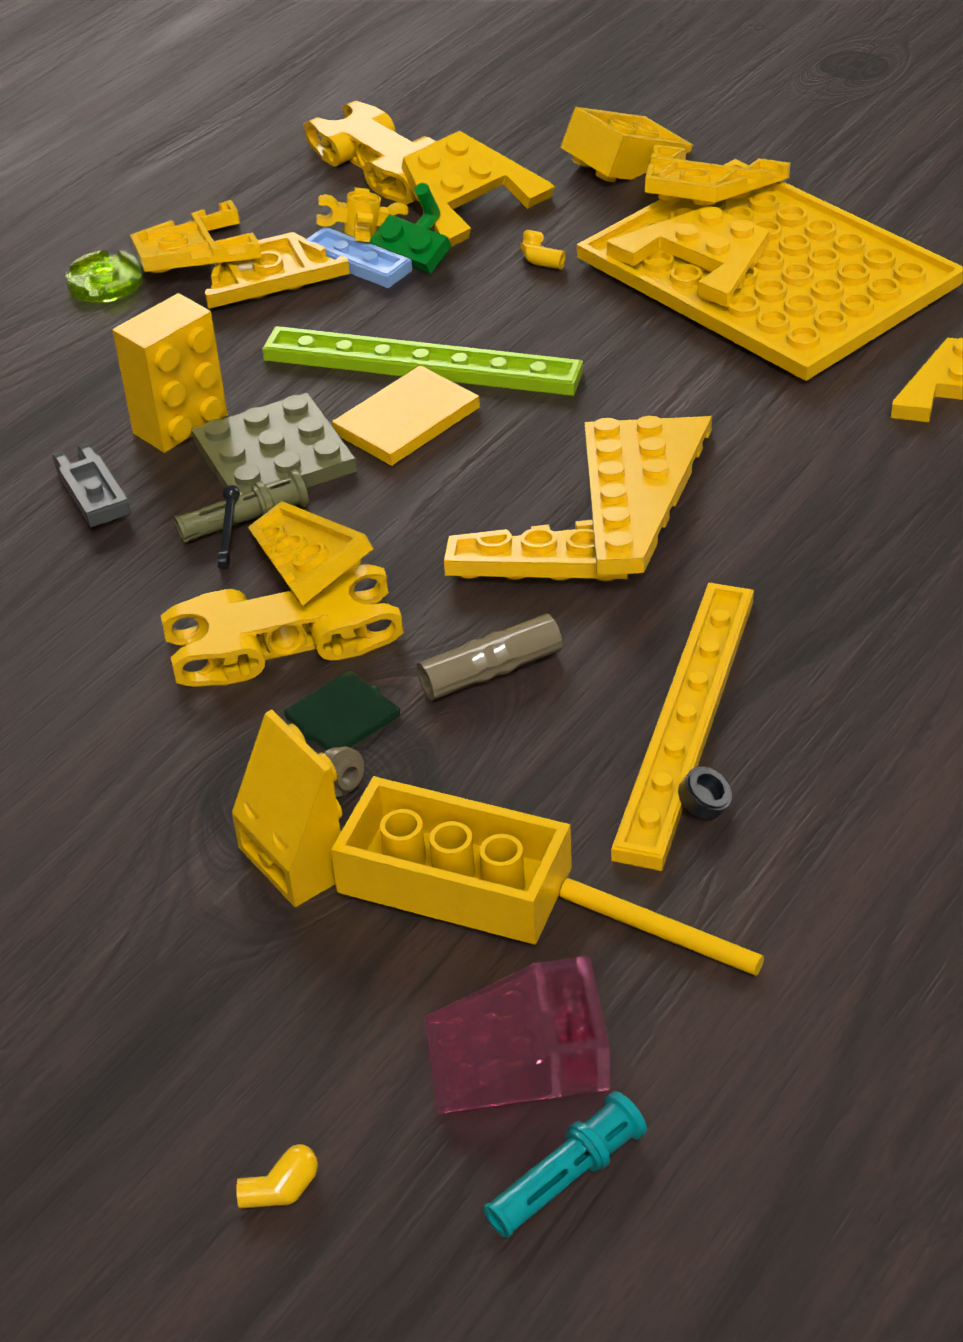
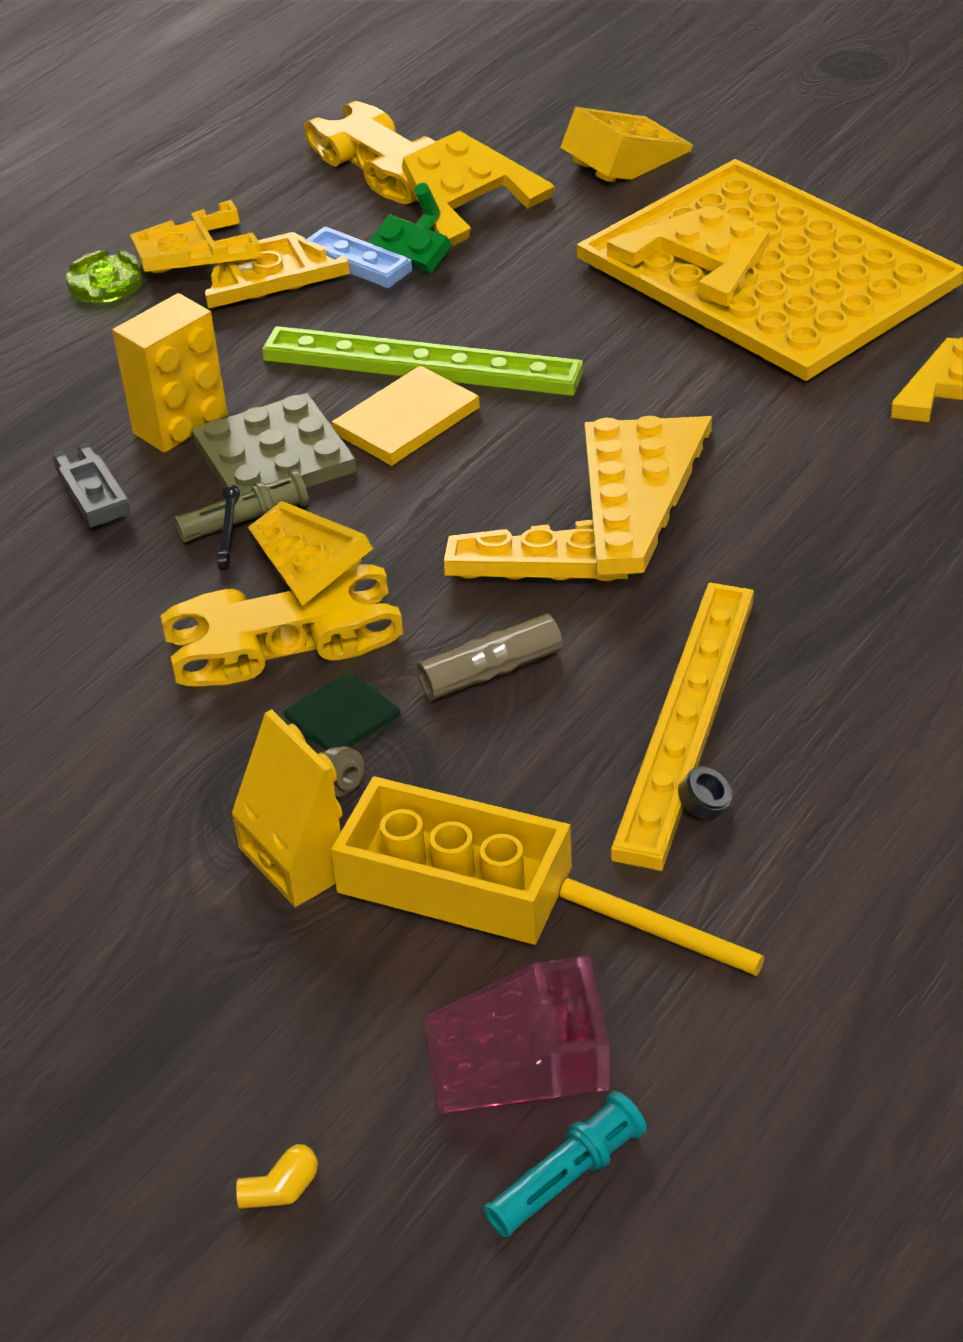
yellow pin [316,187,408,243] -> none
yellow arm [520,230,566,270] -> none
yellow wing [645,144,790,206] -> none

